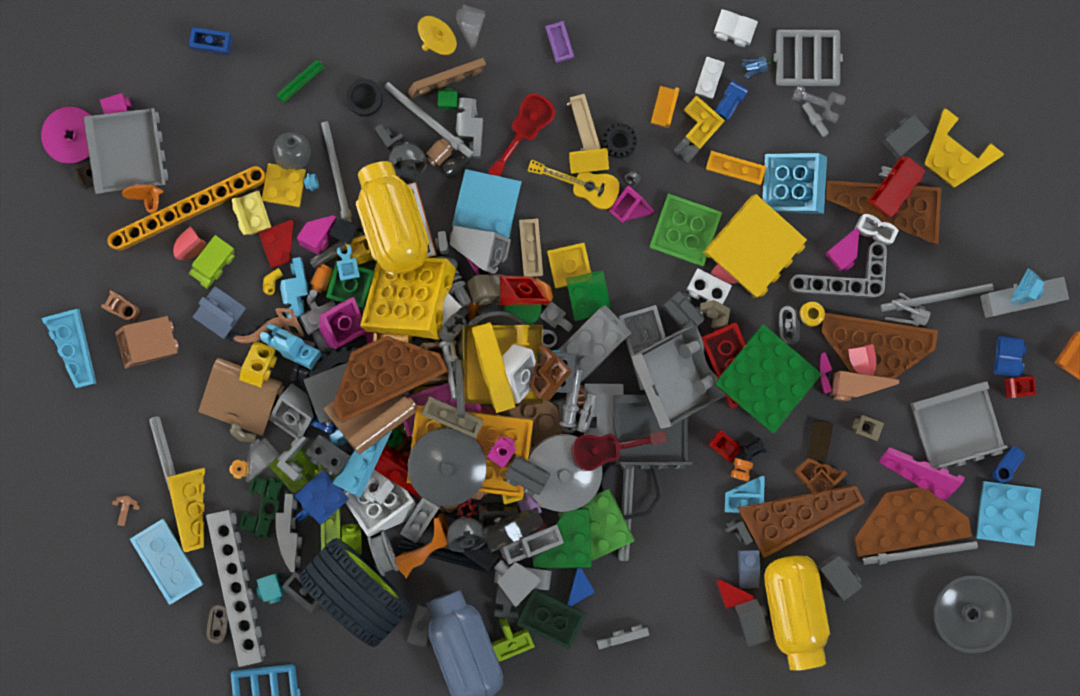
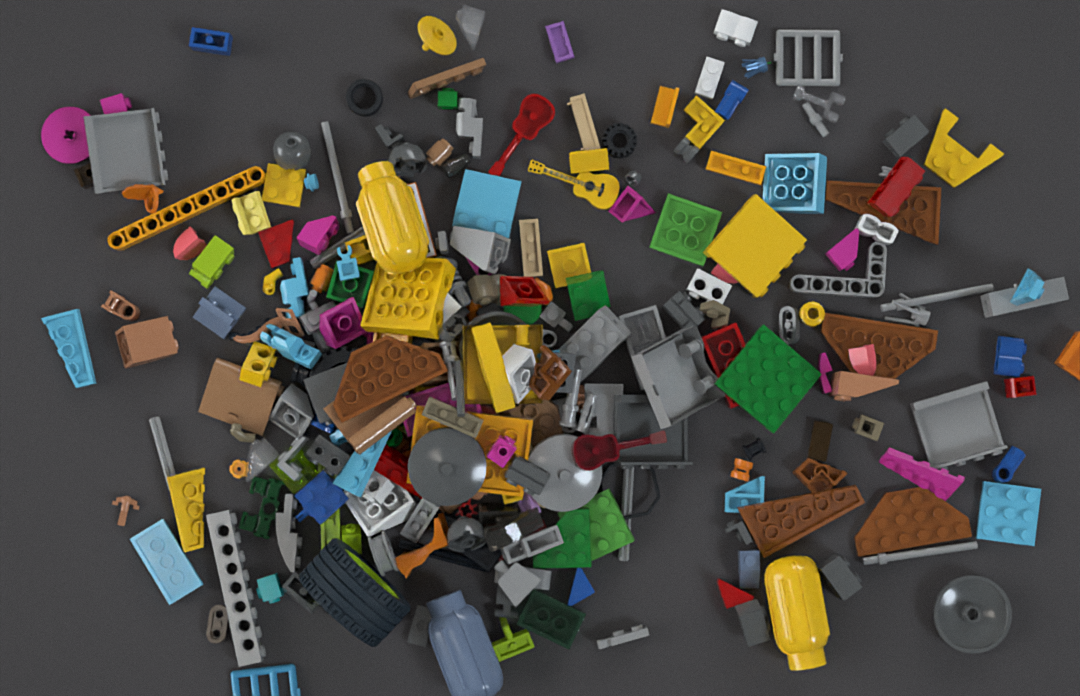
green axle [276,60,324,103] -> none
black panel [329,217,363,244] -> none
light grey bar [384,82,474,158] -> none
red slope [707,430,742,463] -> none

